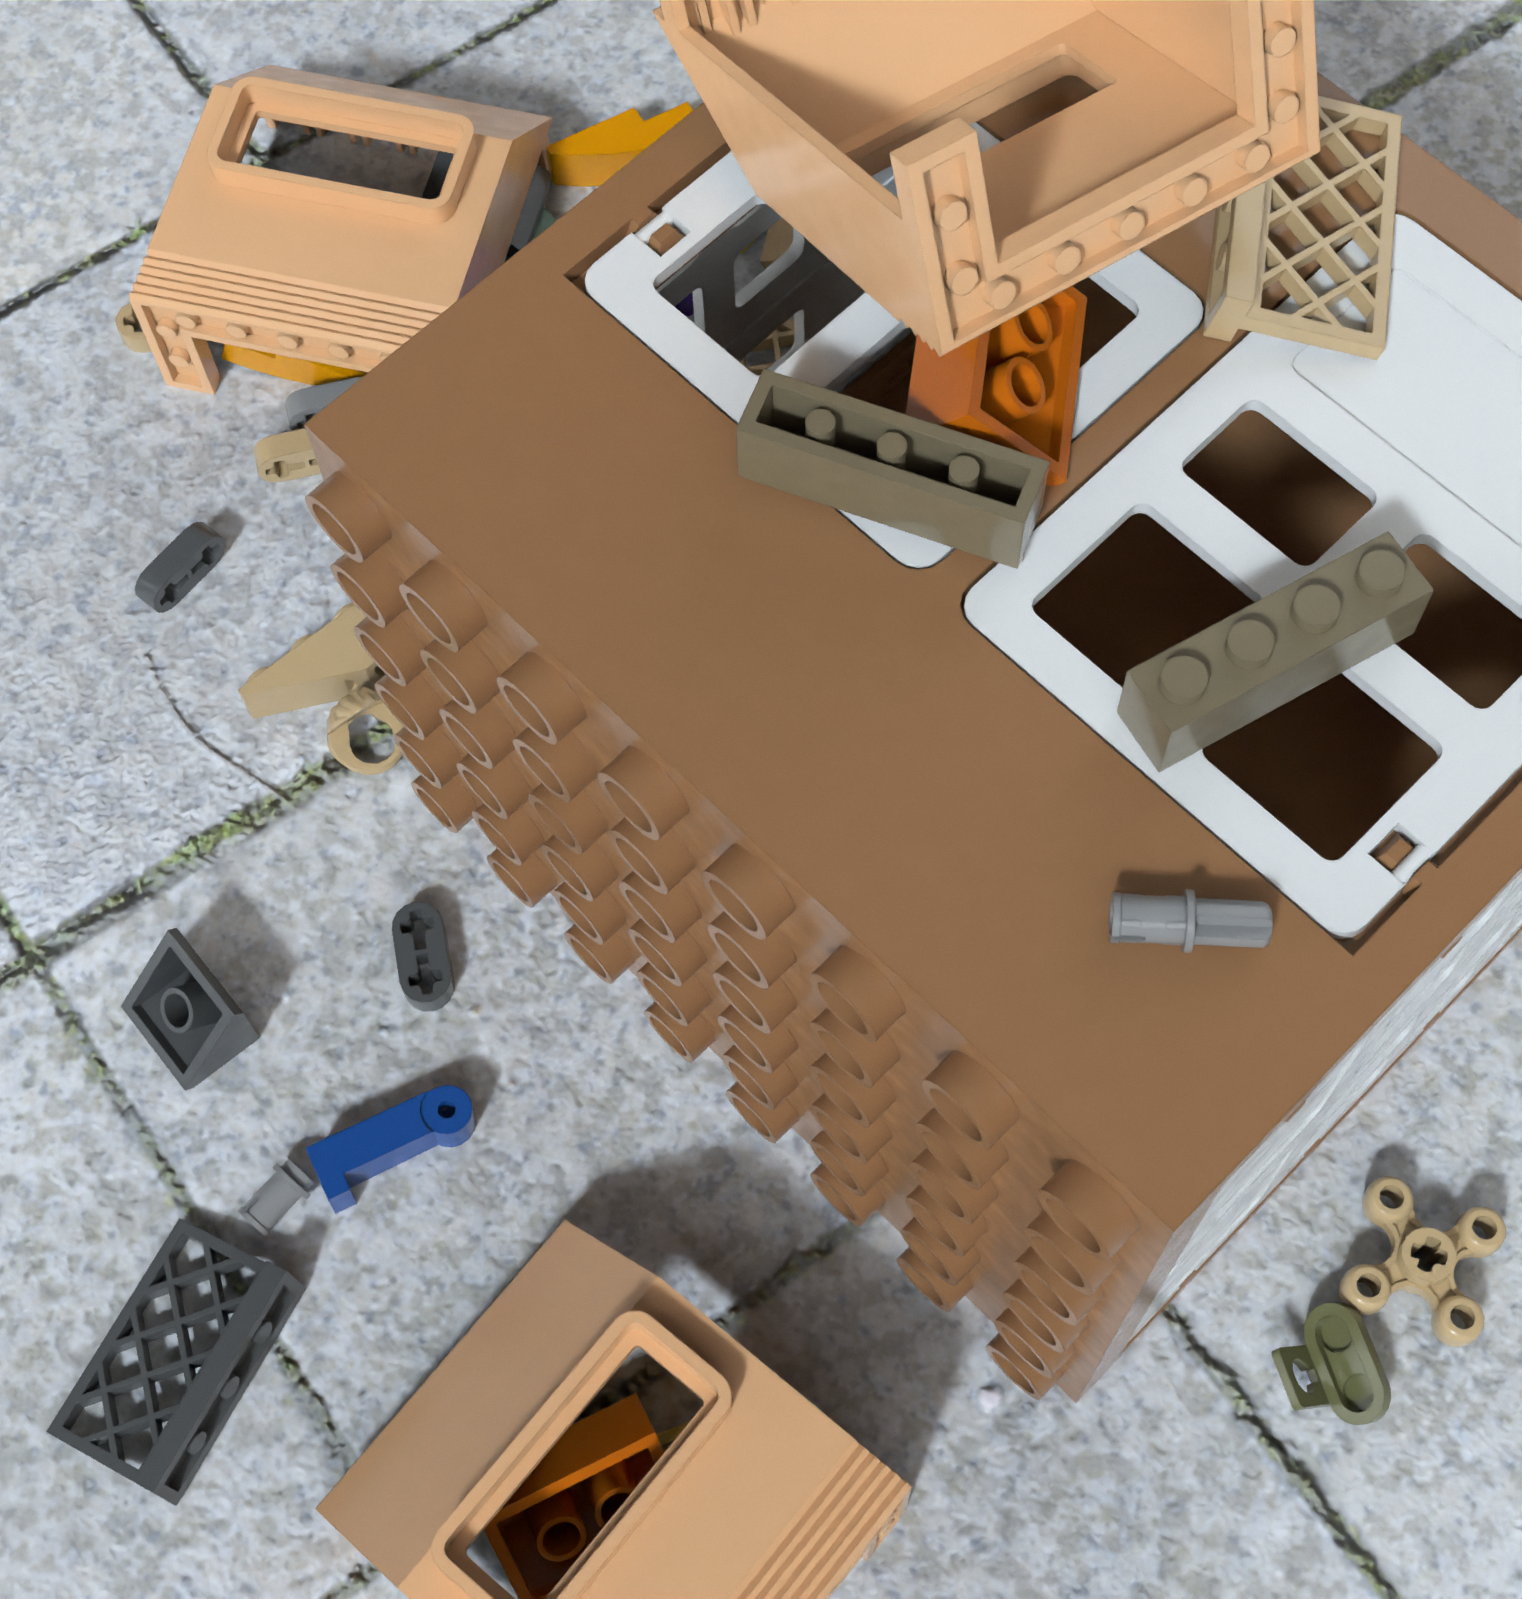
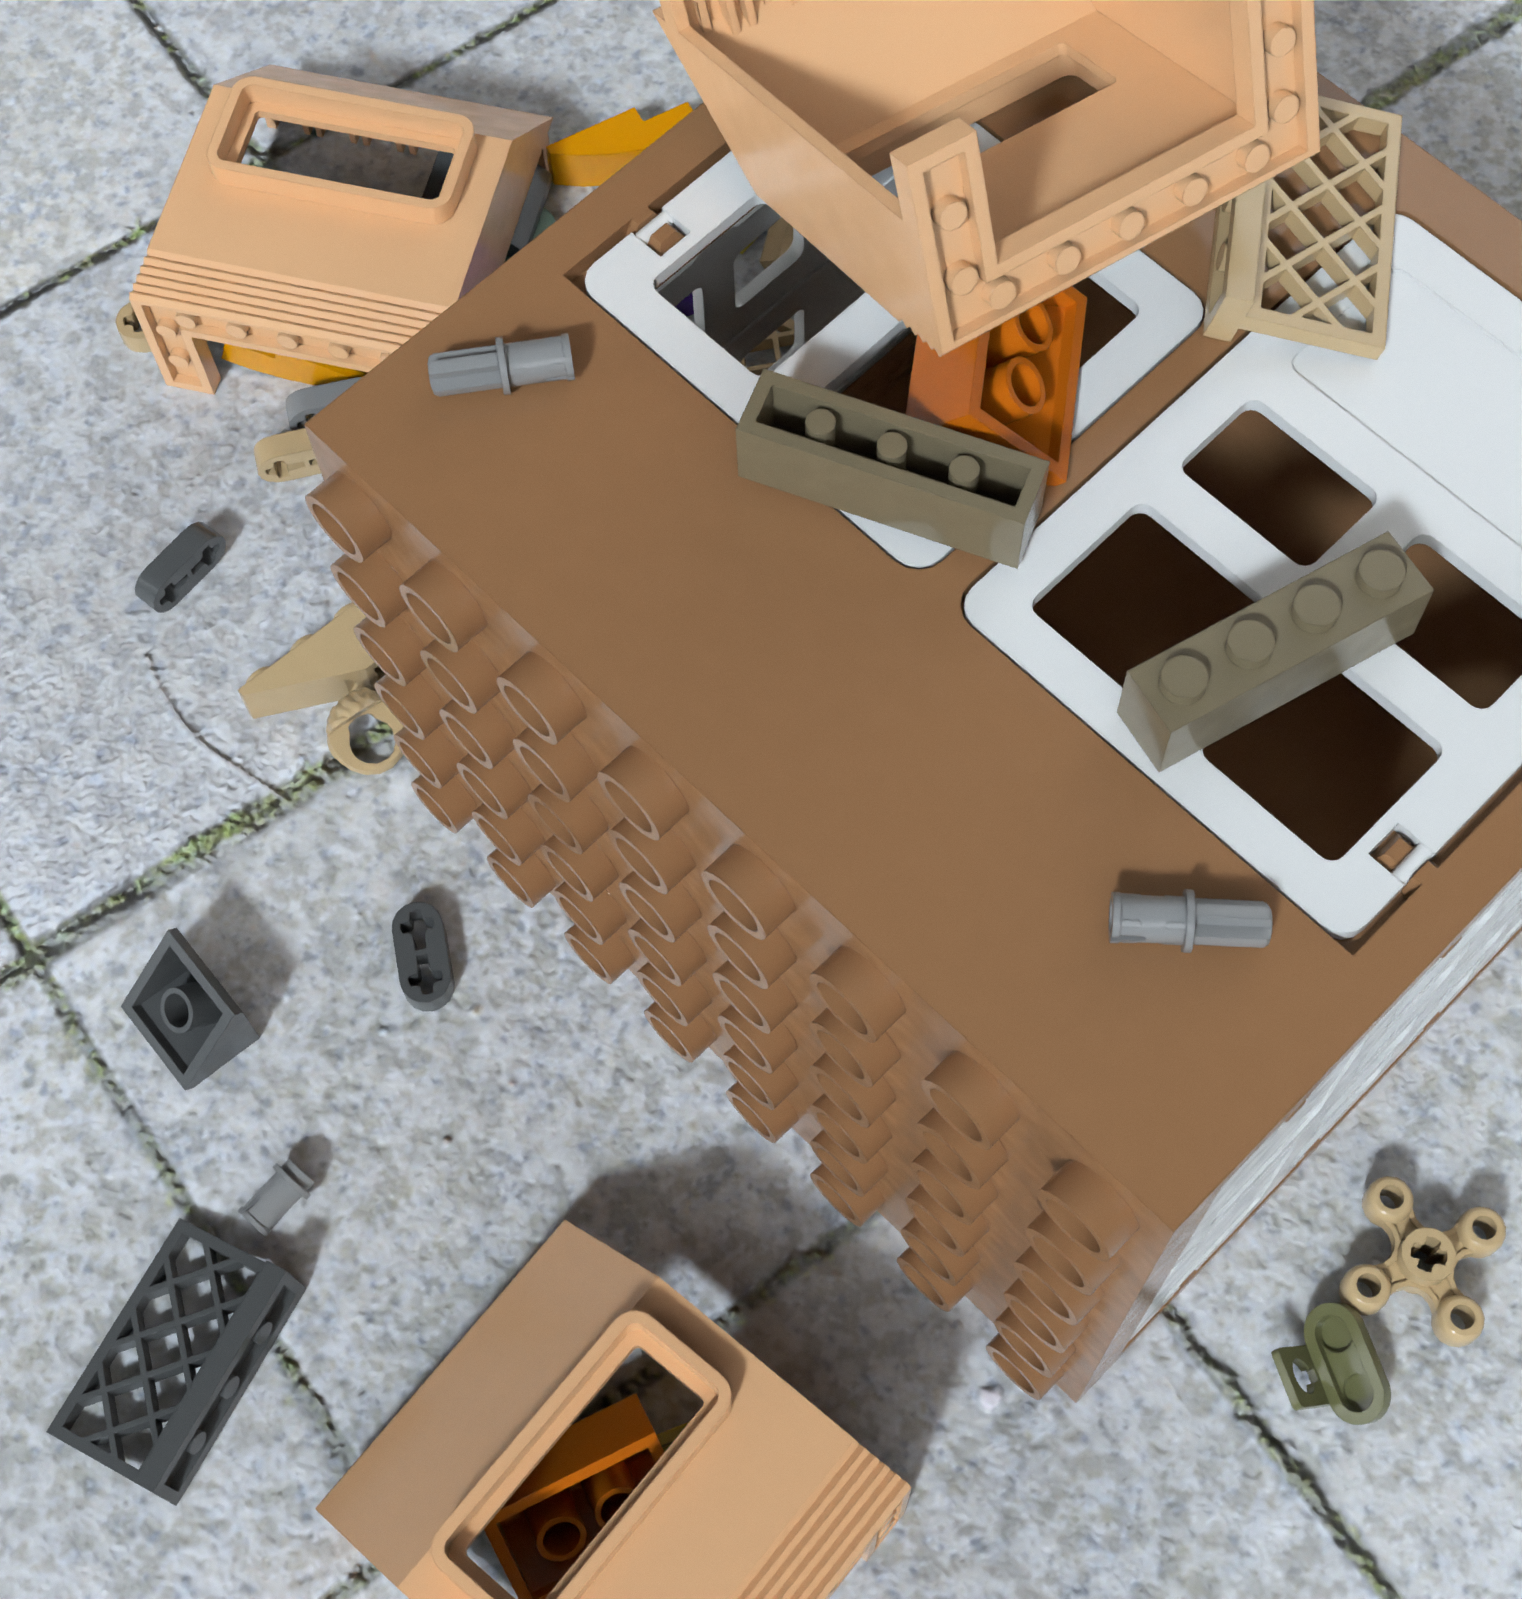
blue leg [305,1085,476,1214] -> none
none -> light grey axle [427,333,575,397]

